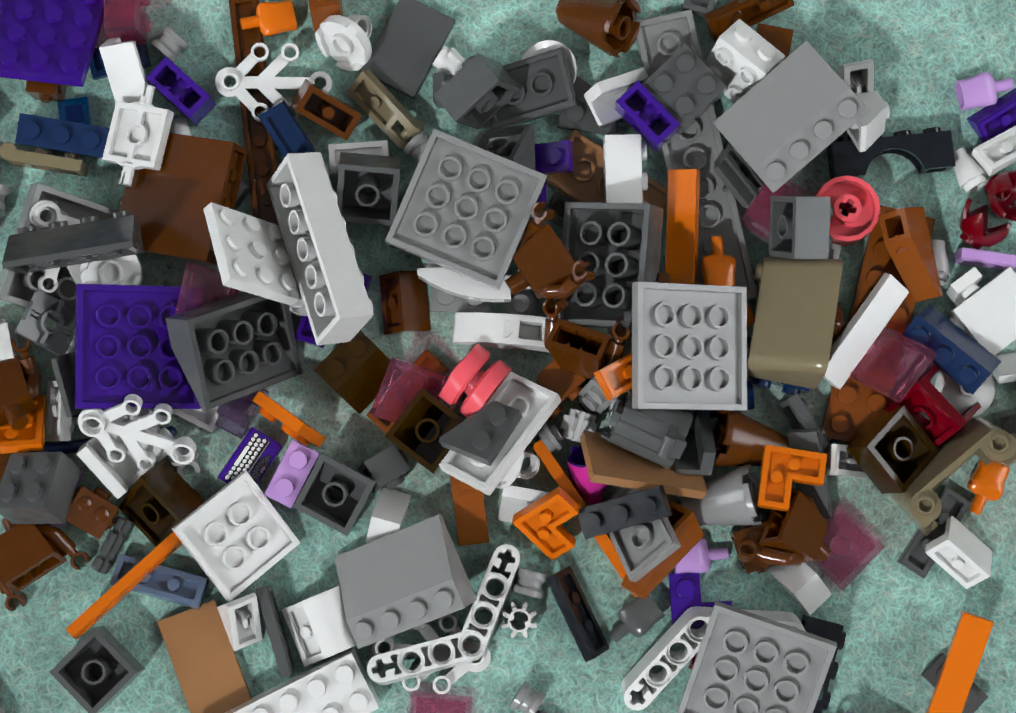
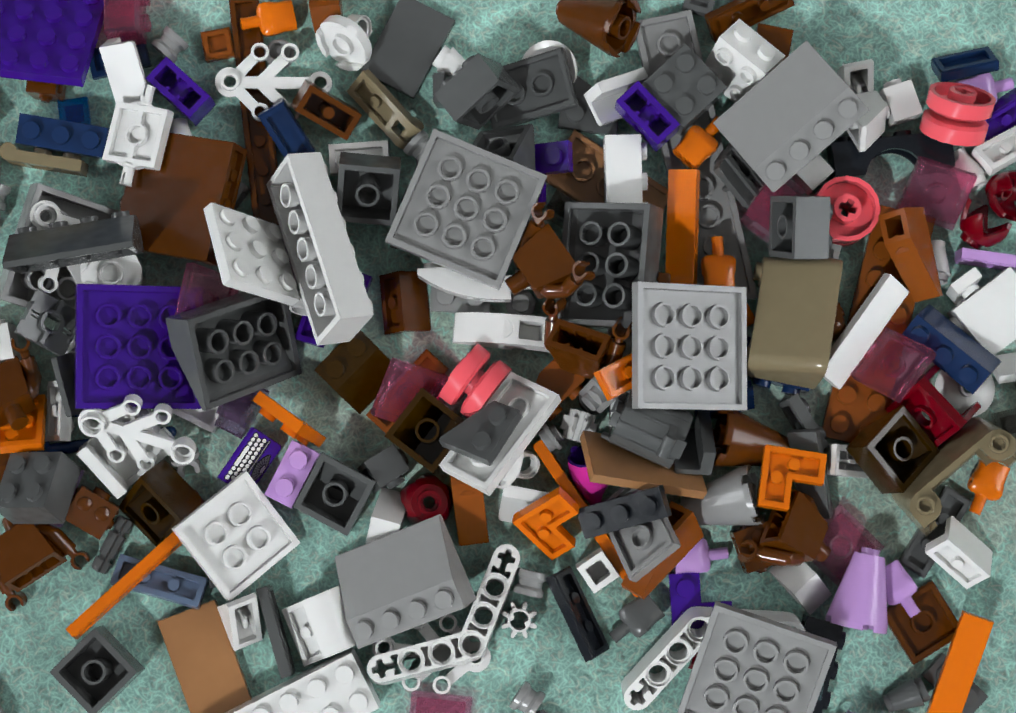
none -> dark orange tile [200,27,235,63]
none -> light grey plate [265,39,295,69]
none -> dark red piece [400,473,453,525]
none -> white brick [576,547,619,594]
none -> orange piece [673,116,719,169]
none -> white brick [792,154,835,195]
none -> lavender cone [825,547,888,634]
none -> white brick [879,78,923,128]
none -> dark grey cone [882,677,931,713]
none -> lavender piece [886,559,921,618]
none -> reddish brown tile [887,580,958,665]
none -> clear pink tile [895,156,977,231]
none -> coral wheel [919,82,996,147]
none -> dark blue tile [931,46,999,82]

